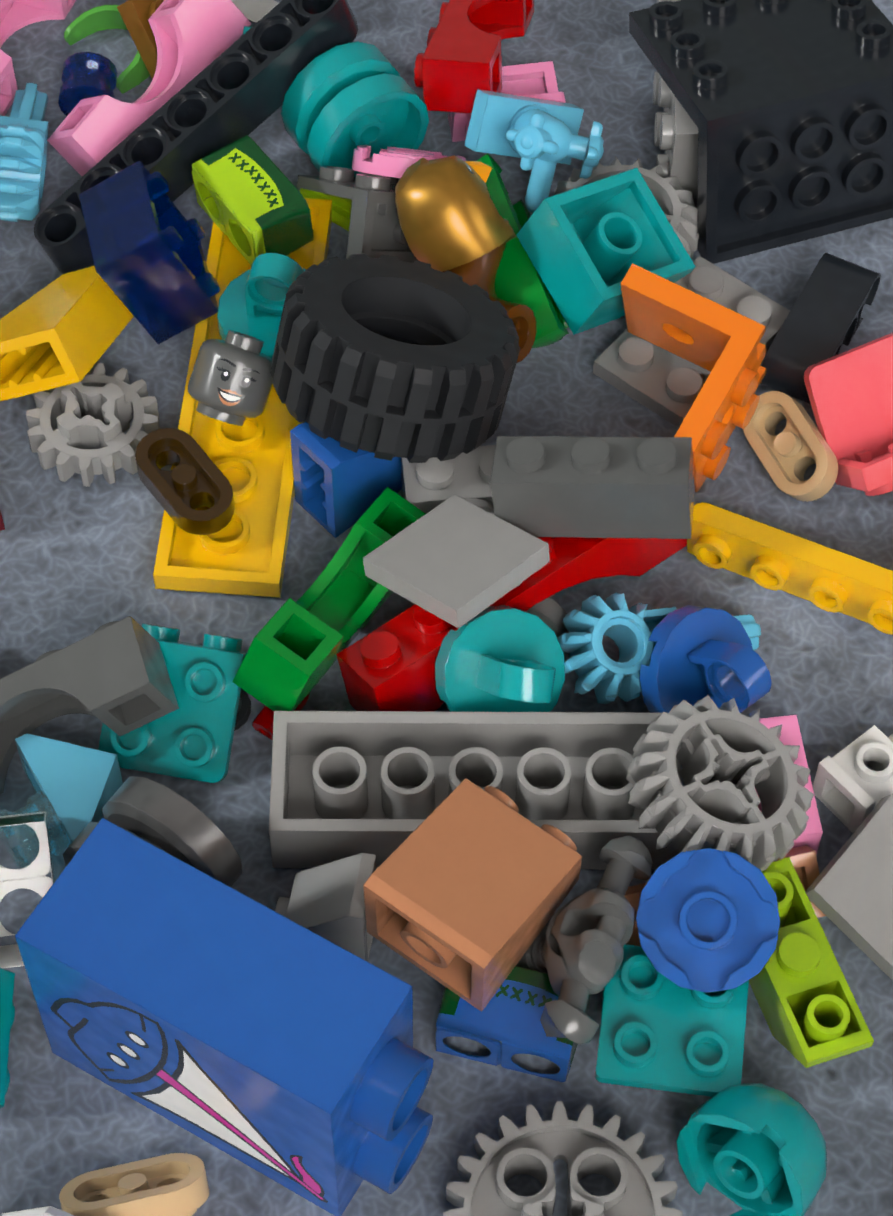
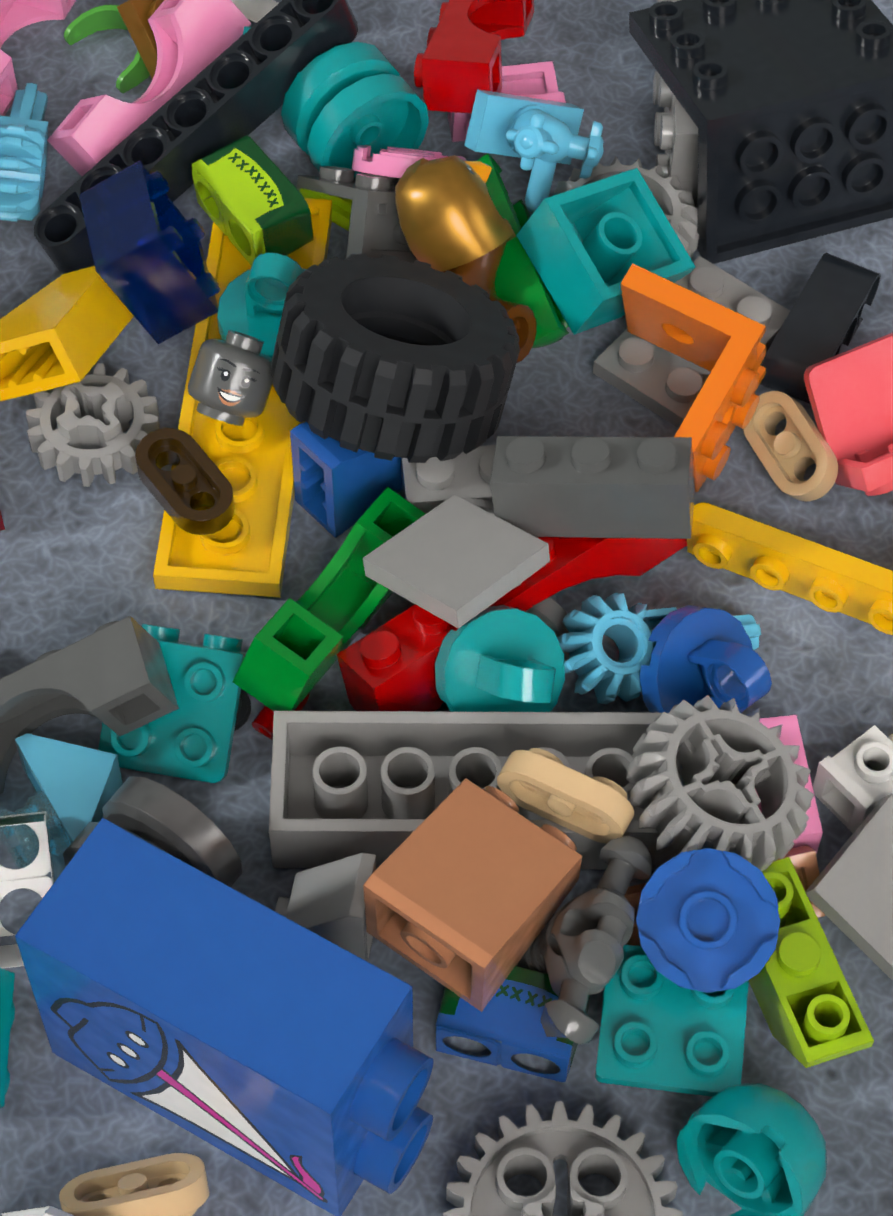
clear blue wheel [58,52,118,116] -> none
none -> tan plate [497,748,634,844]

